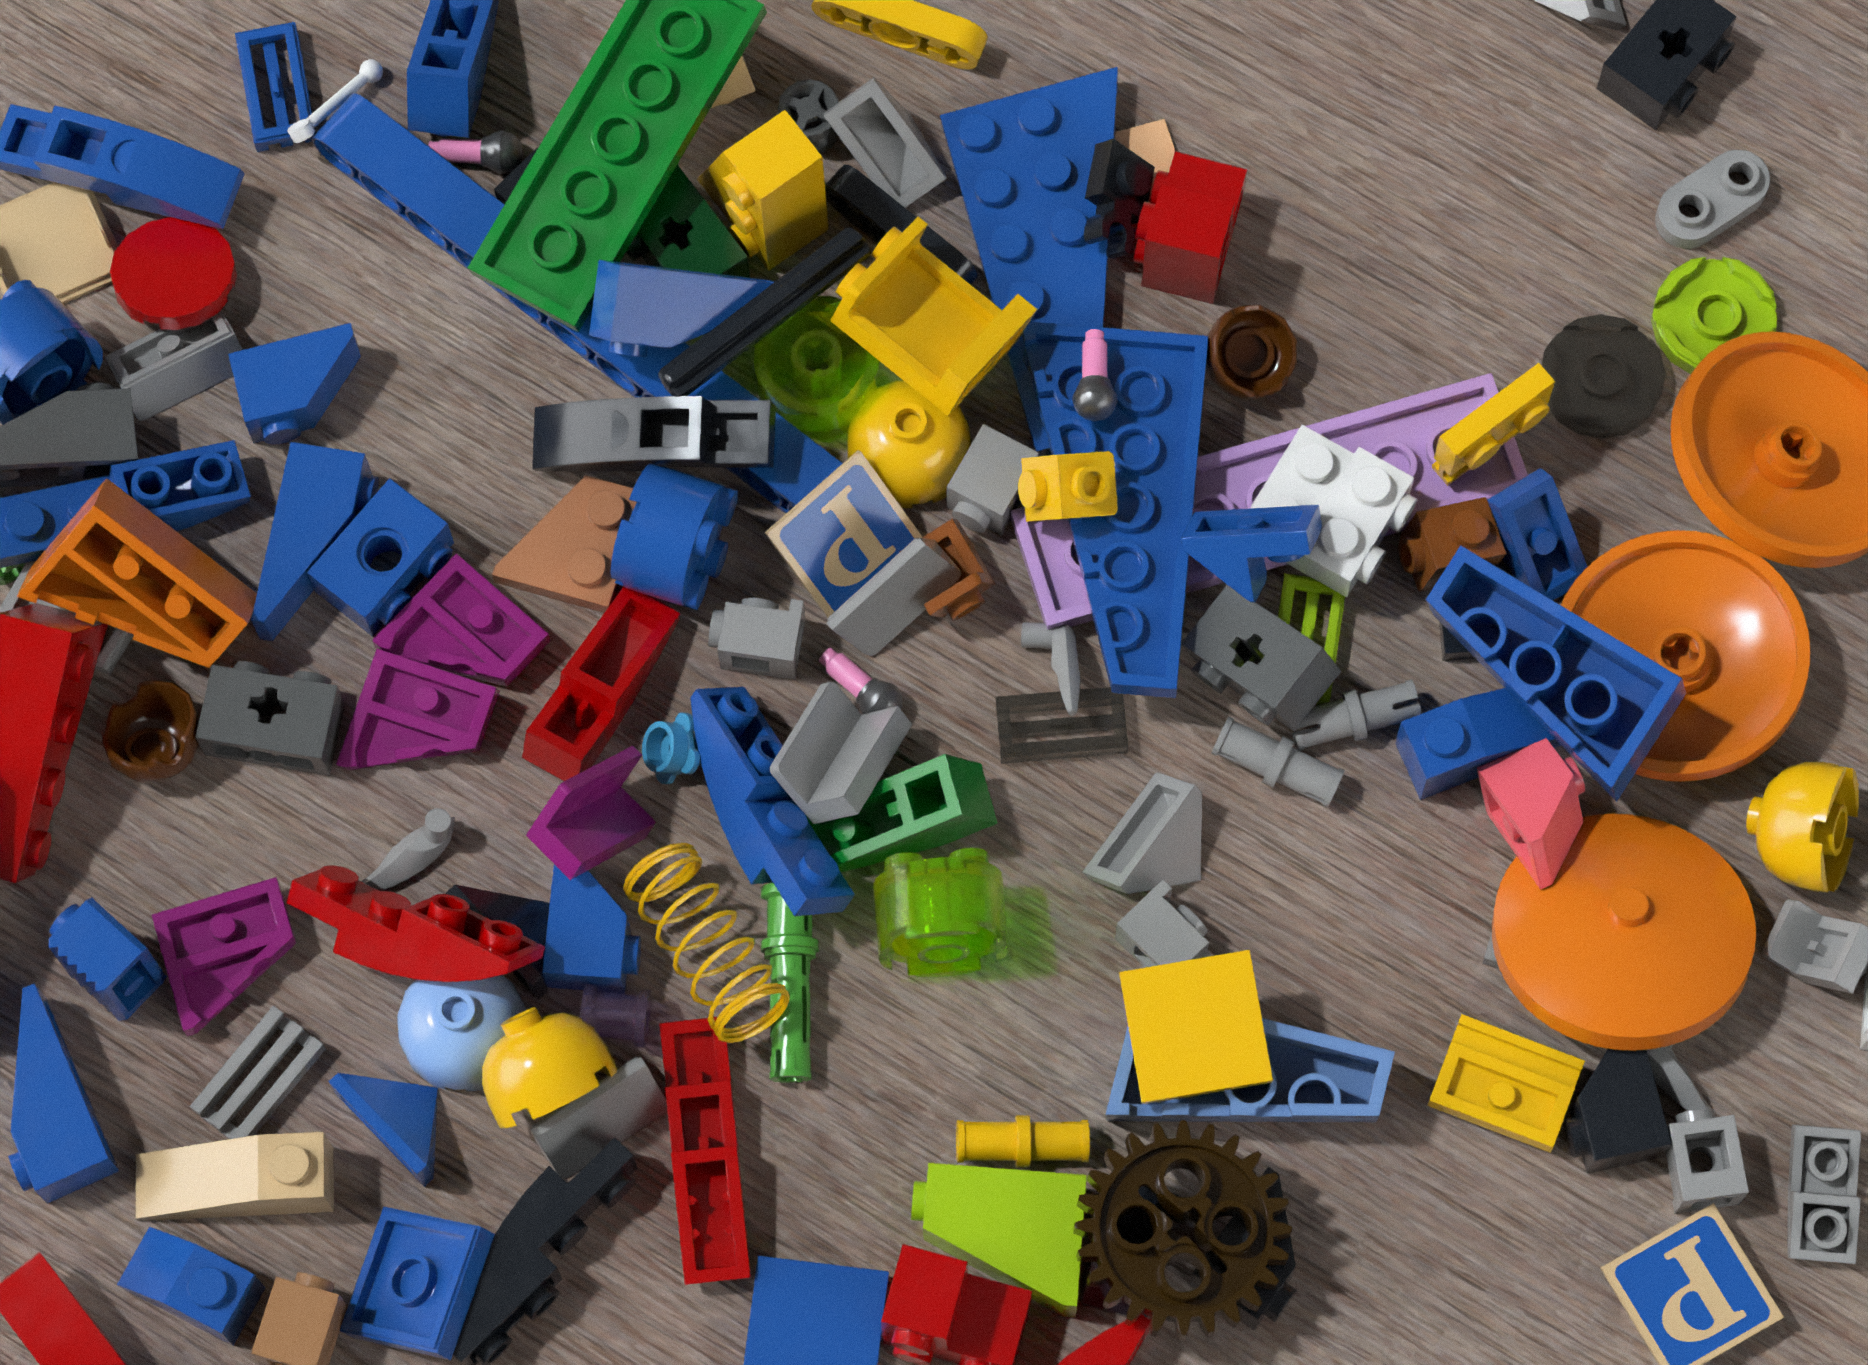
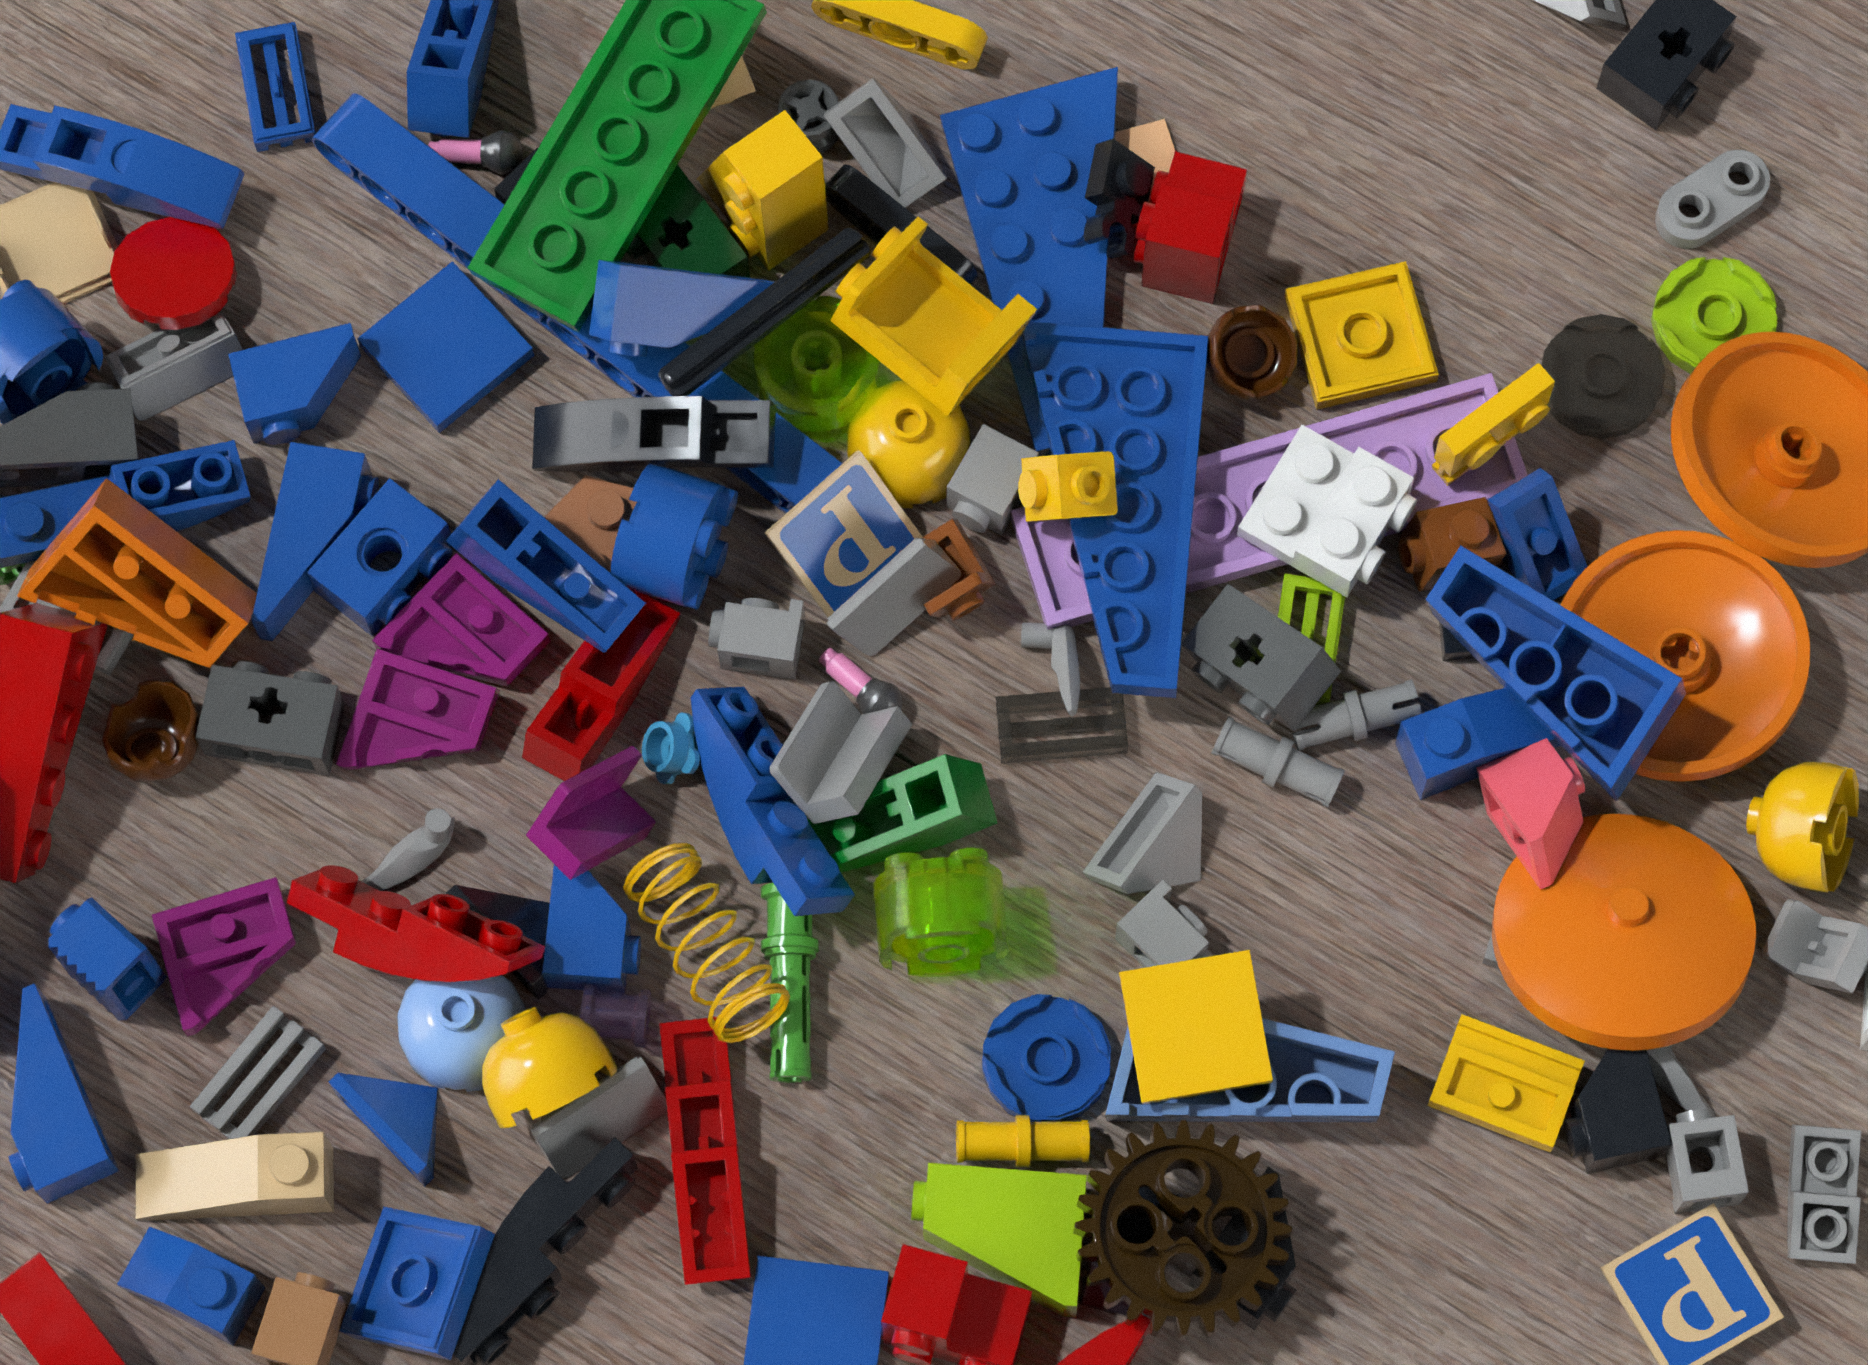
white hinge [287,59,383,143] -> none
piece [1073,329,1117,421] -> none
blue slope [1181,504,1322,602] -> none
none -> blue tile [357,261,535,433]
none -> blue slope [445,479,646,653]
none -> blue tile [982,994,1111,1122]
none -> yellow tile [1284,261,1439,410]

